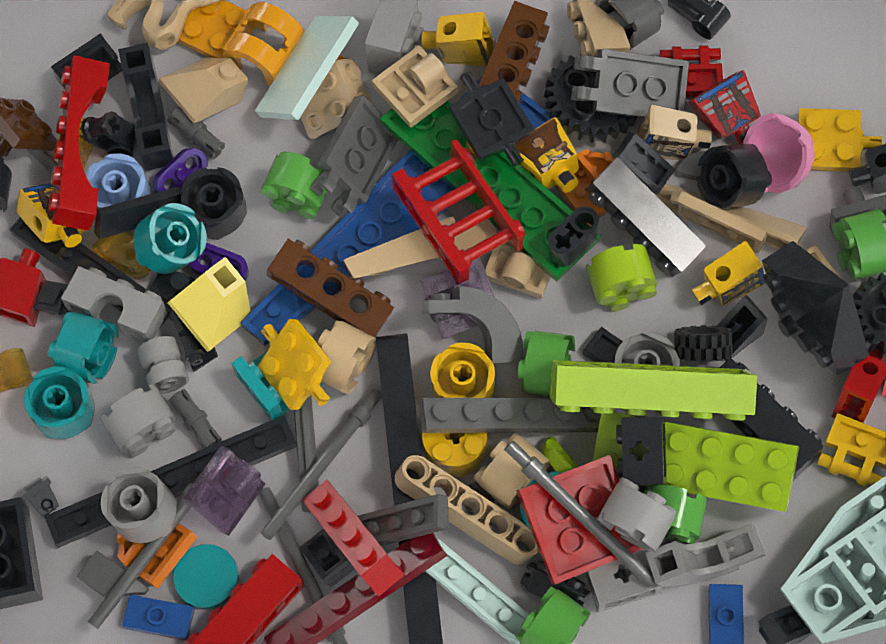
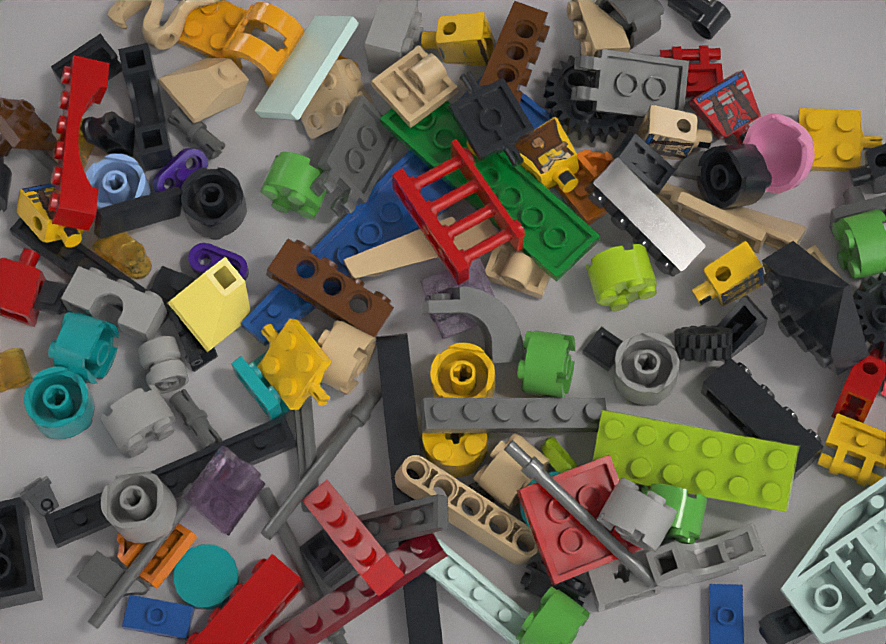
teal brick [133,203,207,274] -> none
black beam [549,207,599,267] -> none
lime brick [550,360,757,420] -> none
black brick [616,417,667,485] -> none

